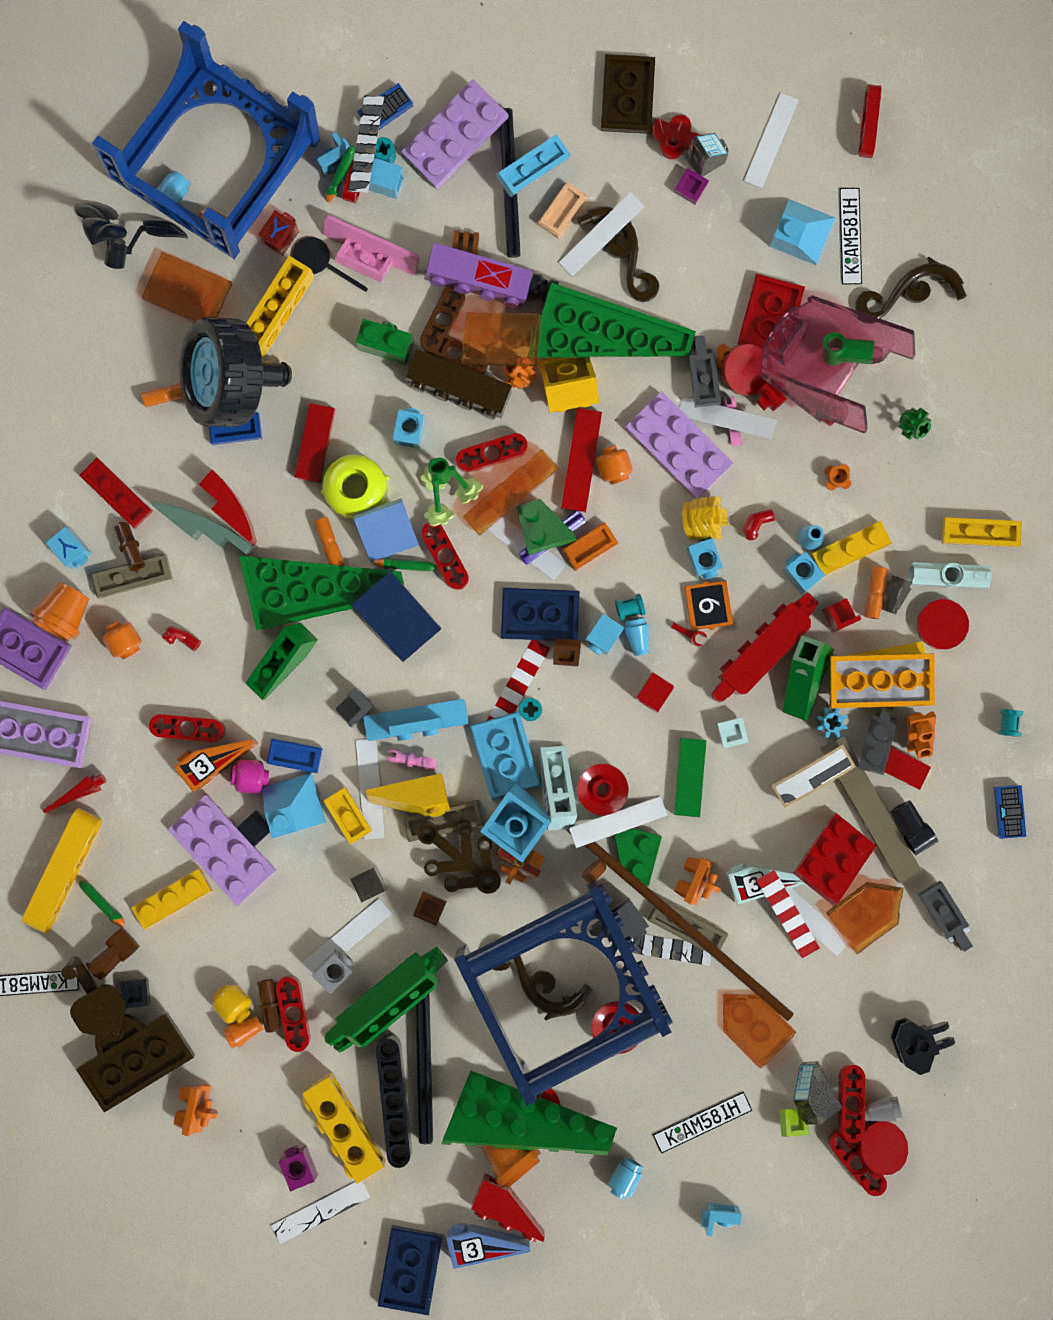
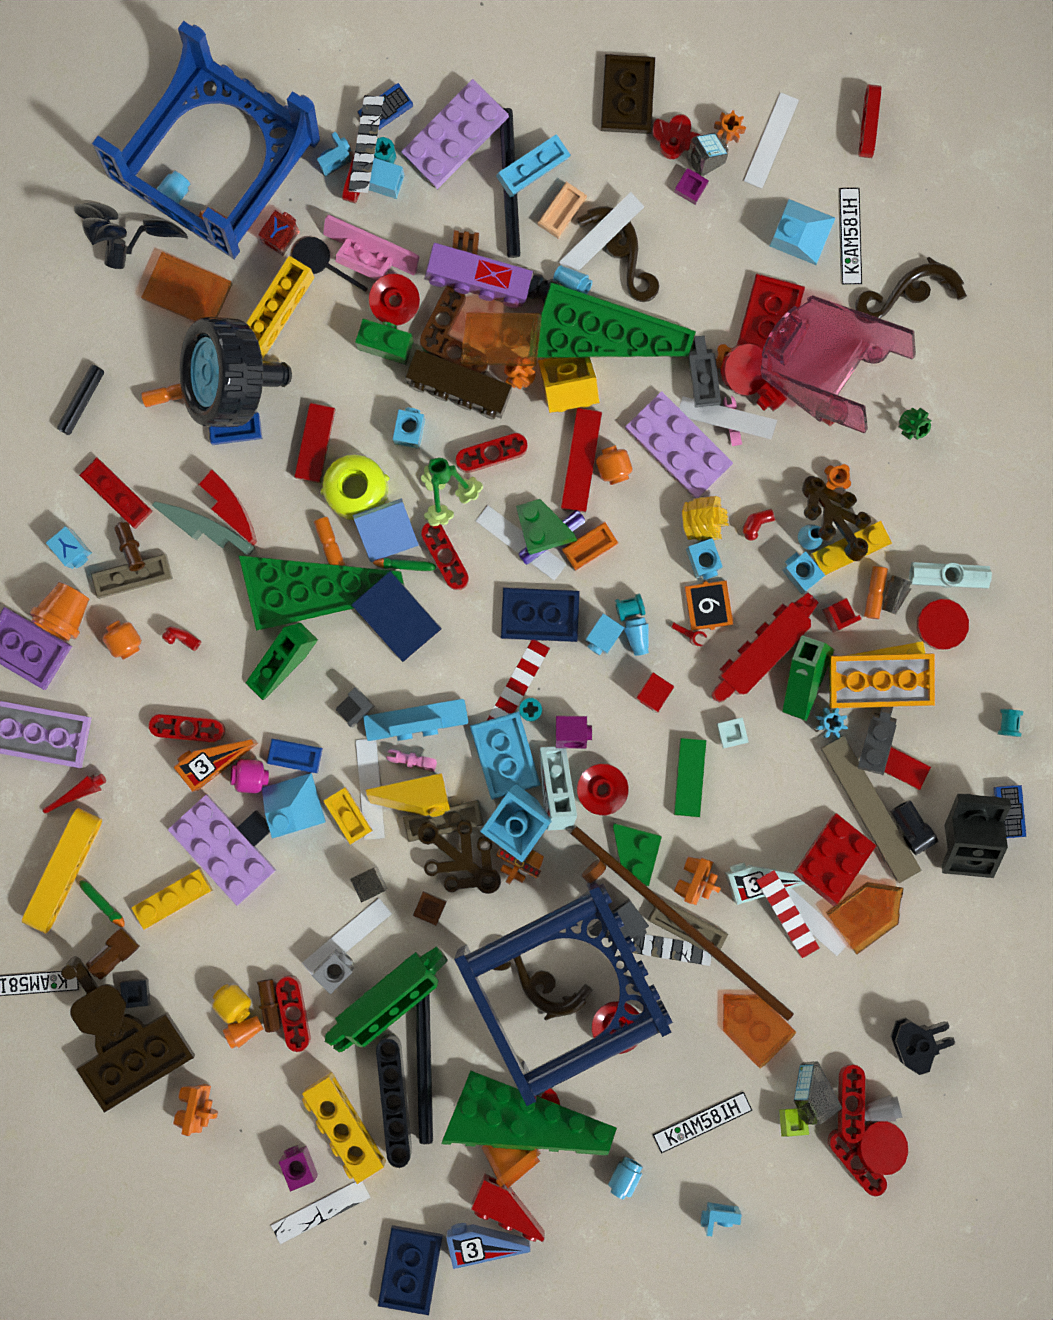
green piece [326,145,355,202] -> none
clear orange slope [463,449,560,536] -> none
reddish brown plate [553,639,581,666] -> none
white sticker [569,797,668,848] -> none
slope [771,744,856,808] -> none
green piece [822,332,875,366] -> none
orange hips [906,711,936,758] -> none
dark grey hinge [917,880,973,952] -> none
yellow plate [942,517,1022,548] -> none
none -> black axle [57,364,104,435]
none -> red dish [369,274,420,326]
none -> medium azure cone [553,265,593,294]
none -> magenta brick [556,716,592,749]
none -> orange gear [714,110,746,145]
none -> dark brown plant [802,476,871,561]
none -> pearl dark grey bracket [941,793,1011,878]

